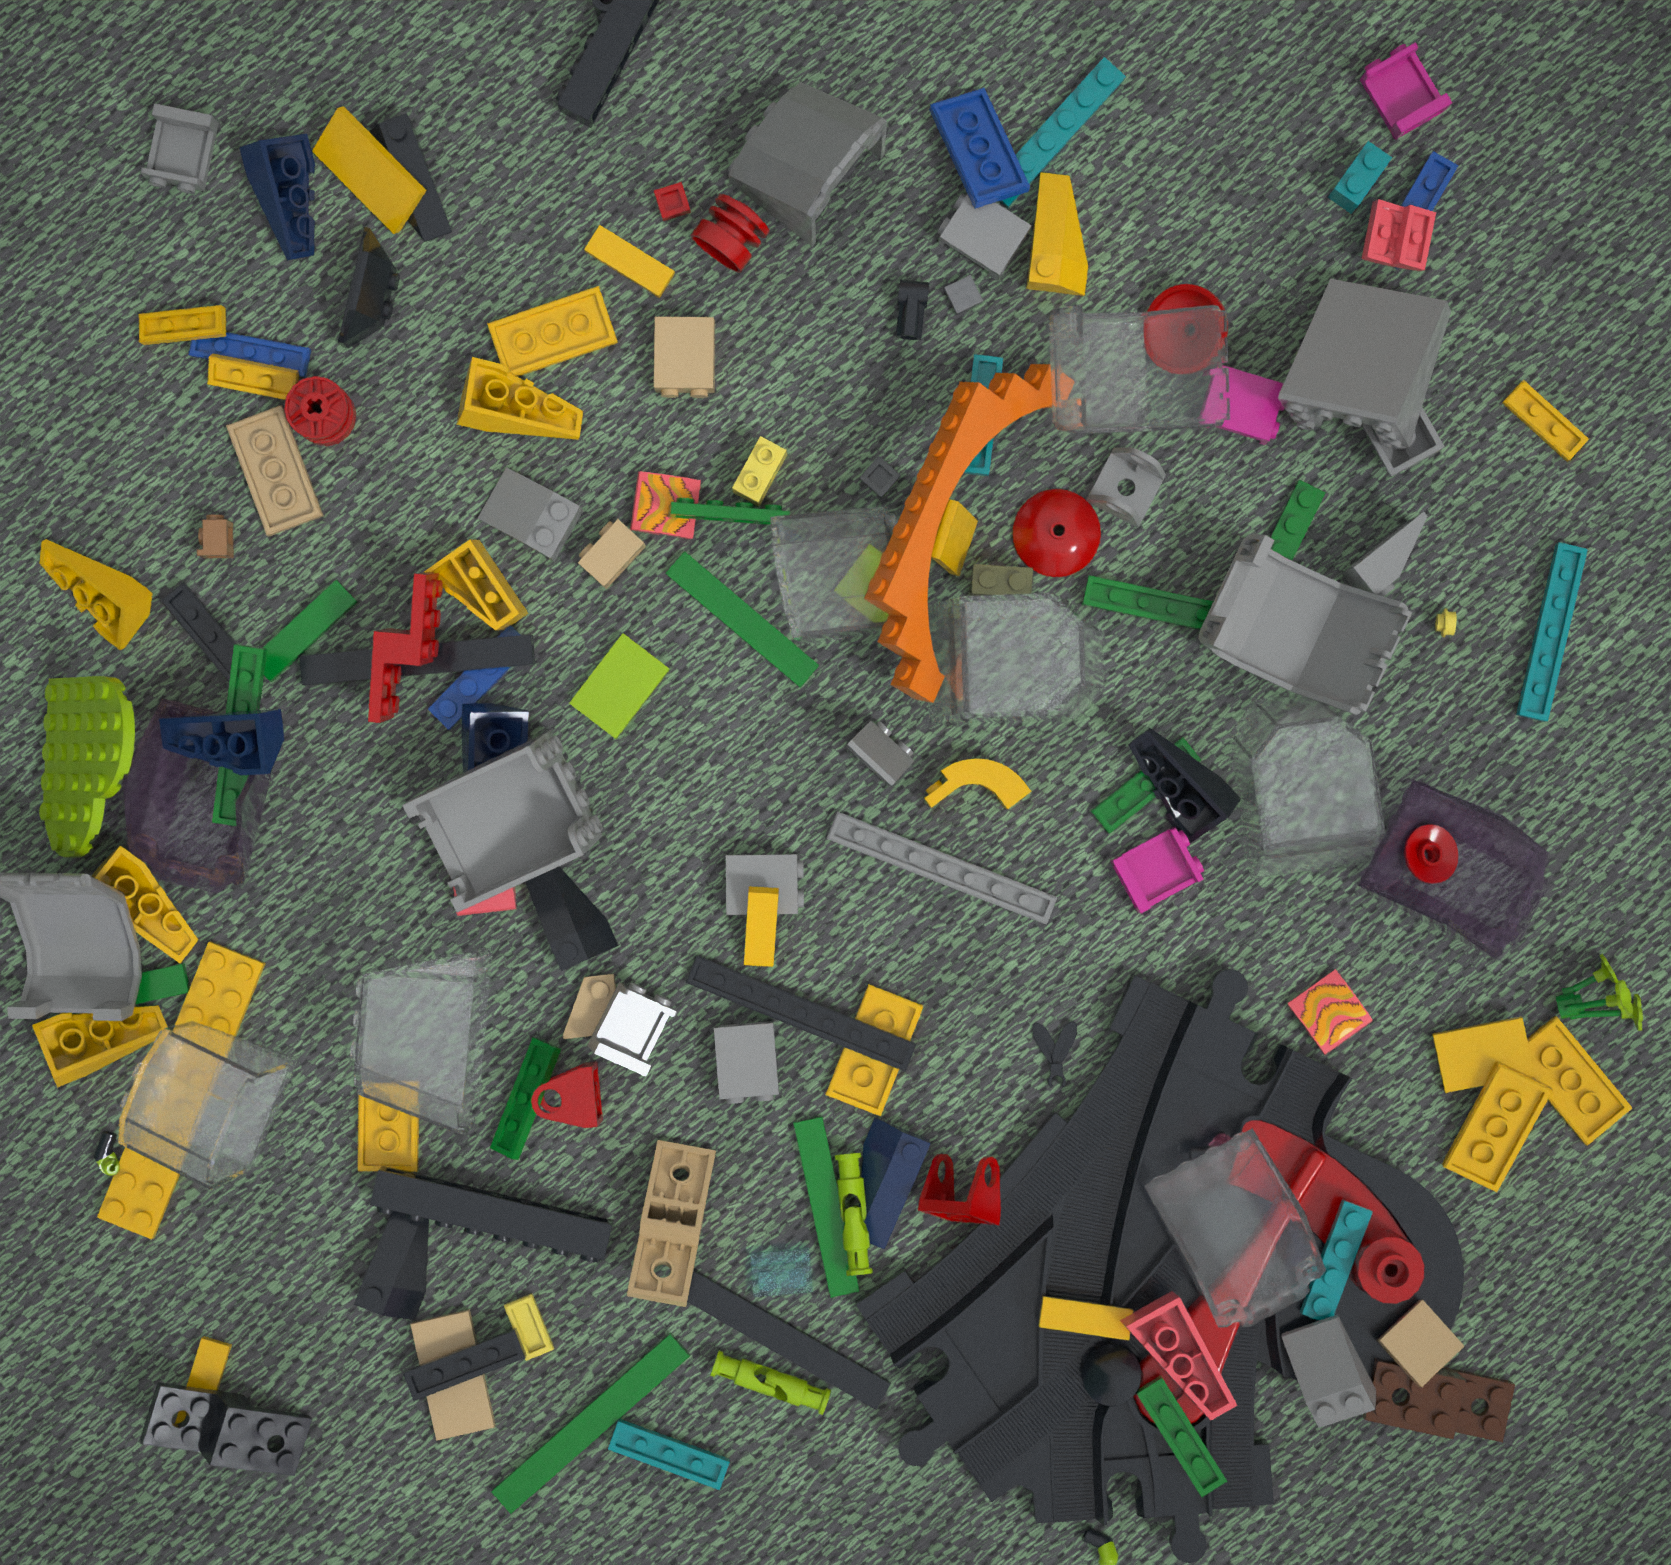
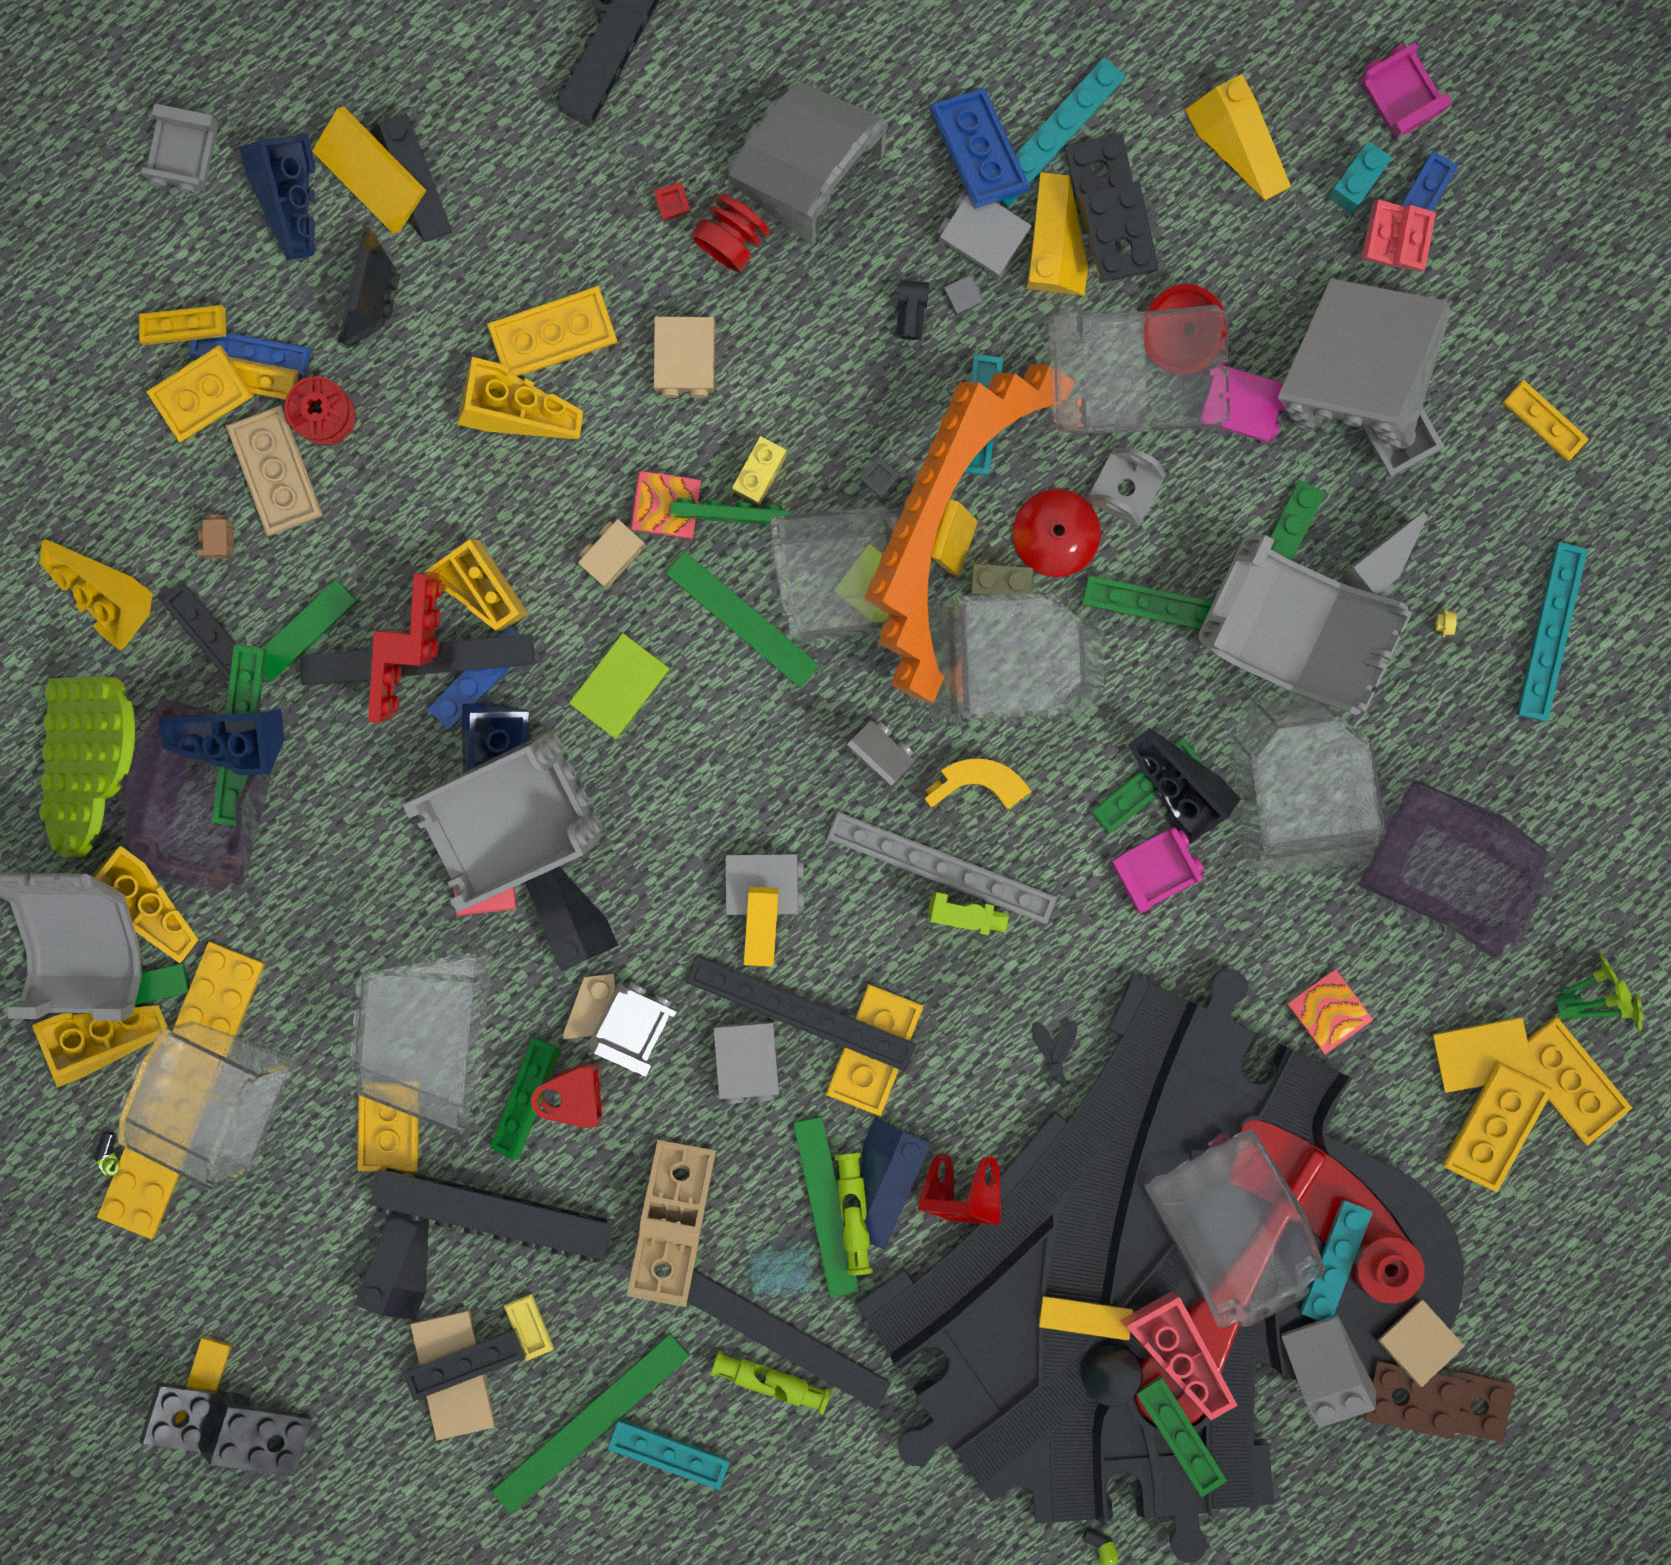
light grey slope [478,467,583,562] -> none
yellow tile [584,225,675,298] -> none
red dish [1404,824,1458,884] -> none
none -> yellow tile [146,345,254,443]
none -> lime hips [927,891,1009,935]
none -> black bracket [1064,134,1159,284]
none -> yellow wedge [1185,74,1291,201]

